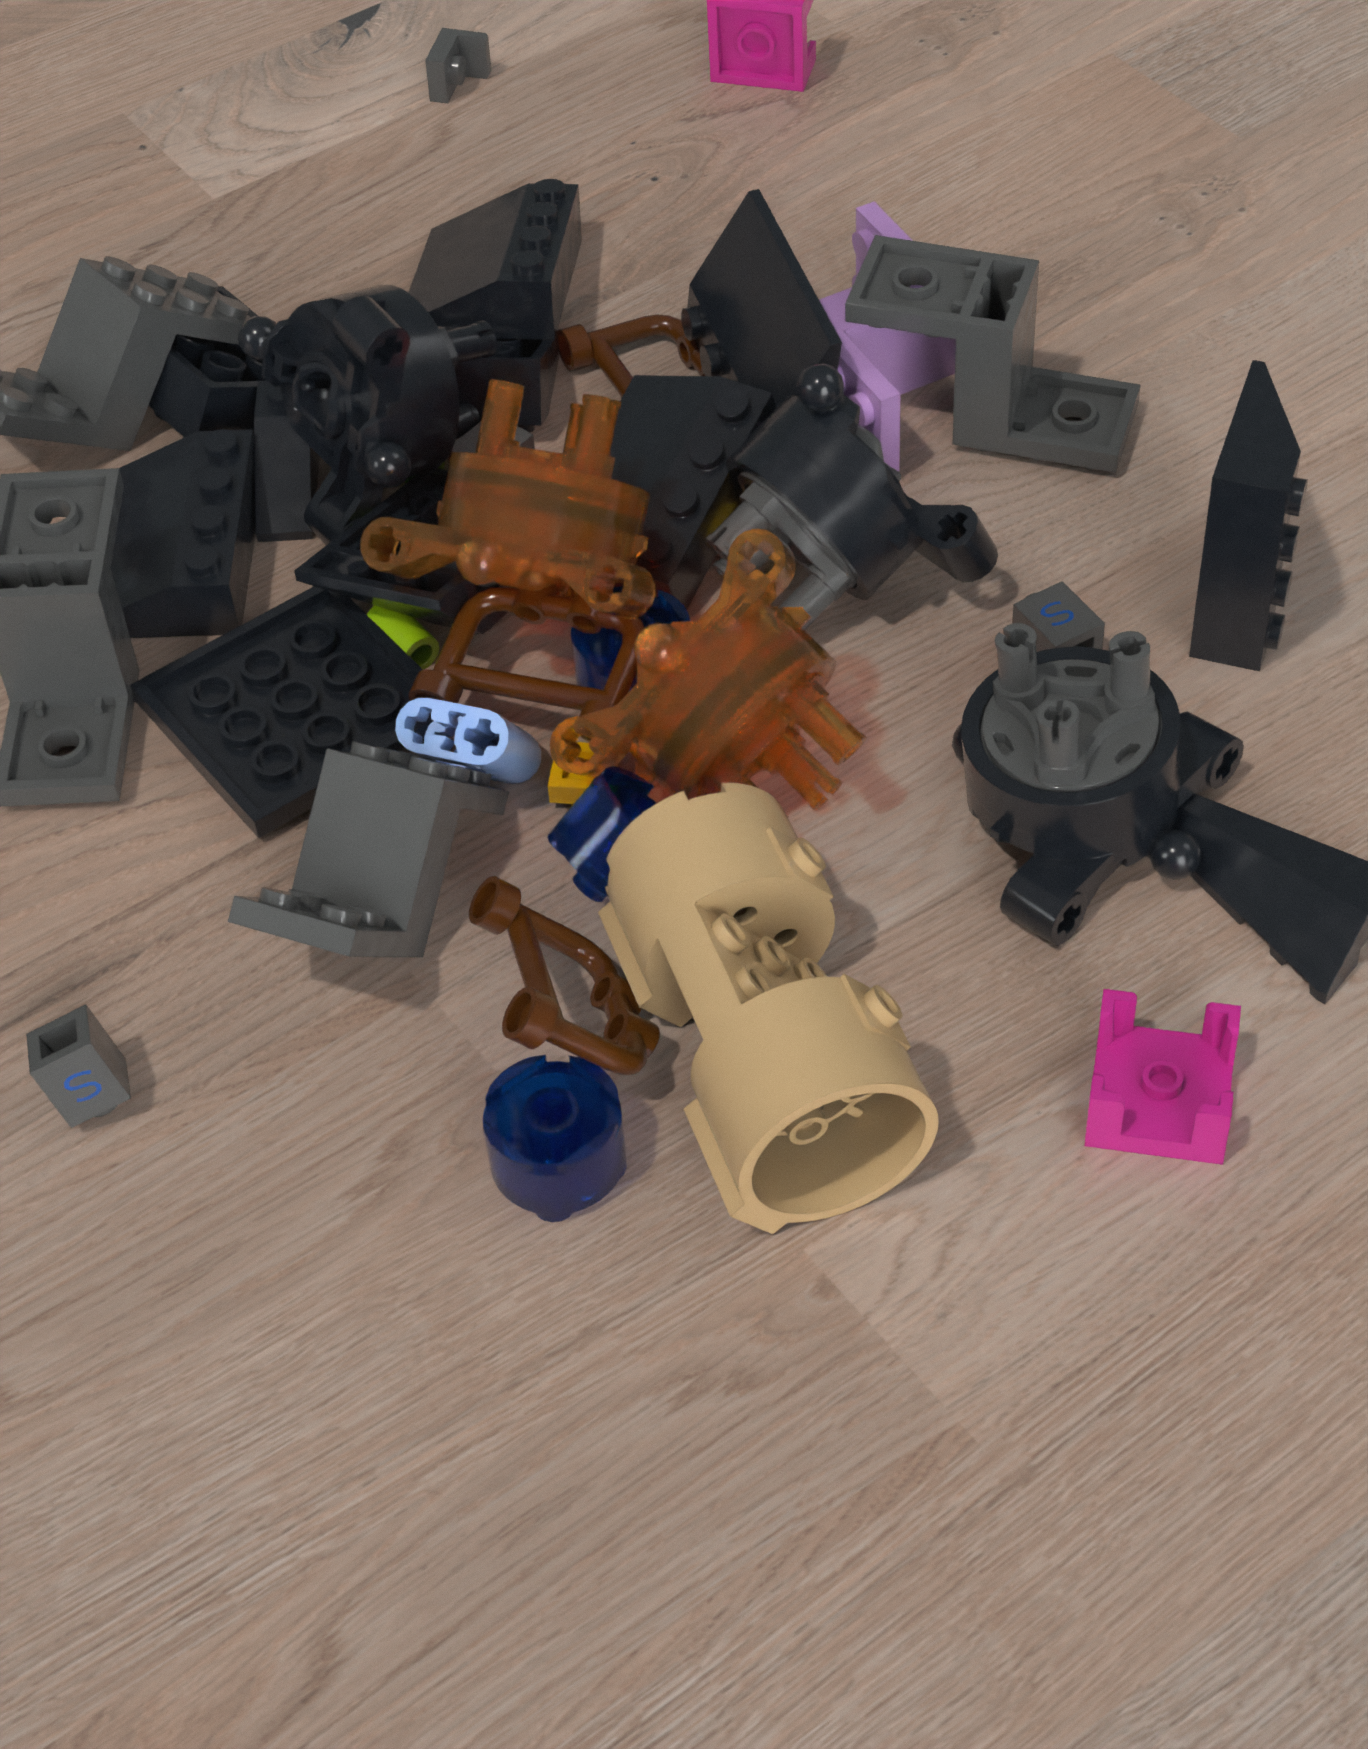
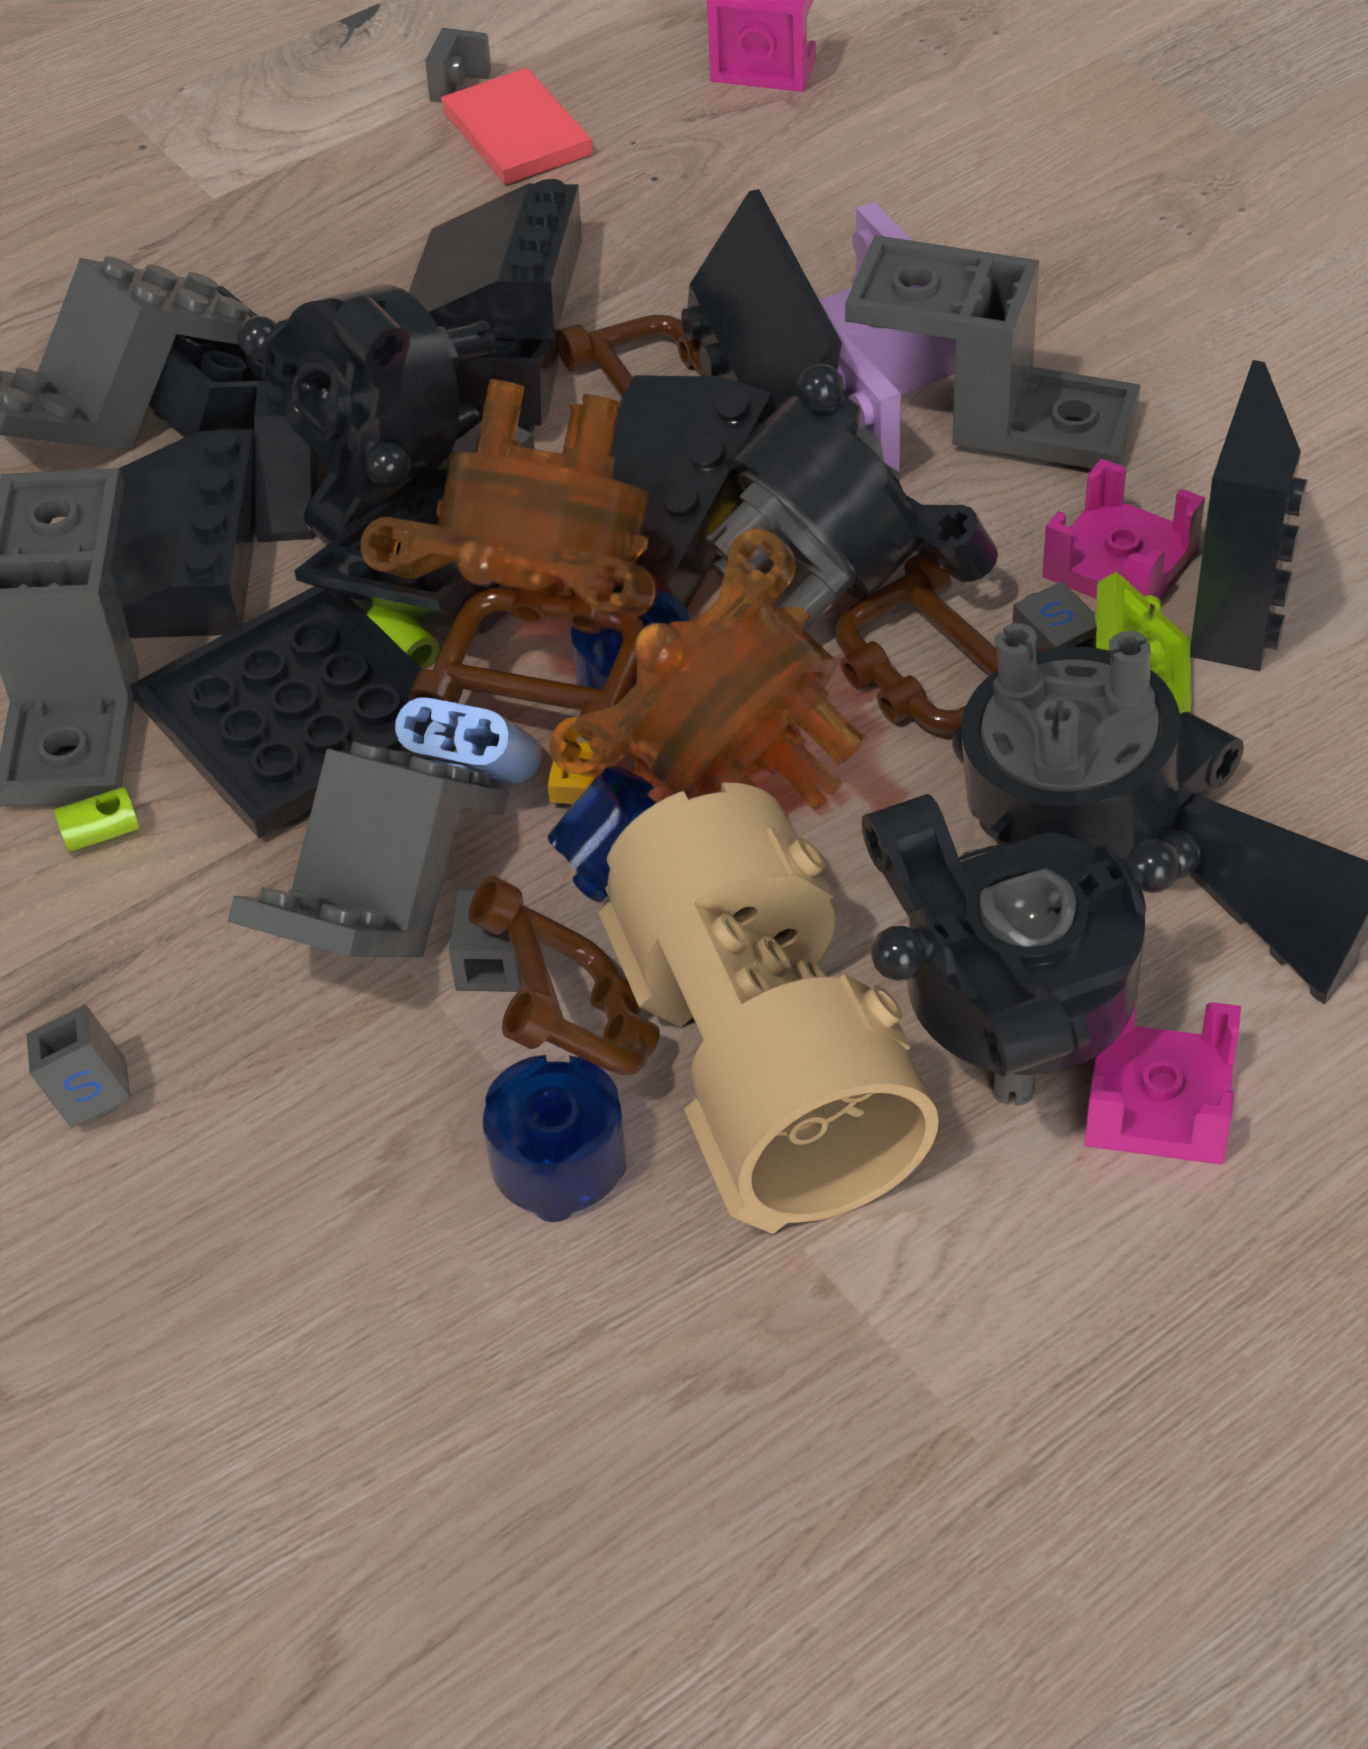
none -> lime piece [53,786,140,853]
none -> coral tile [441,68,593,185]
none -> dark grey brick [449,890,524,992]
none -> reddish brown bar [835,554,1045,735]
none -> black piece [861,794,1181,1105]
none -> dark pink panel [1042,458,1205,608]
none -> lime plate [1095,571,1191,714]

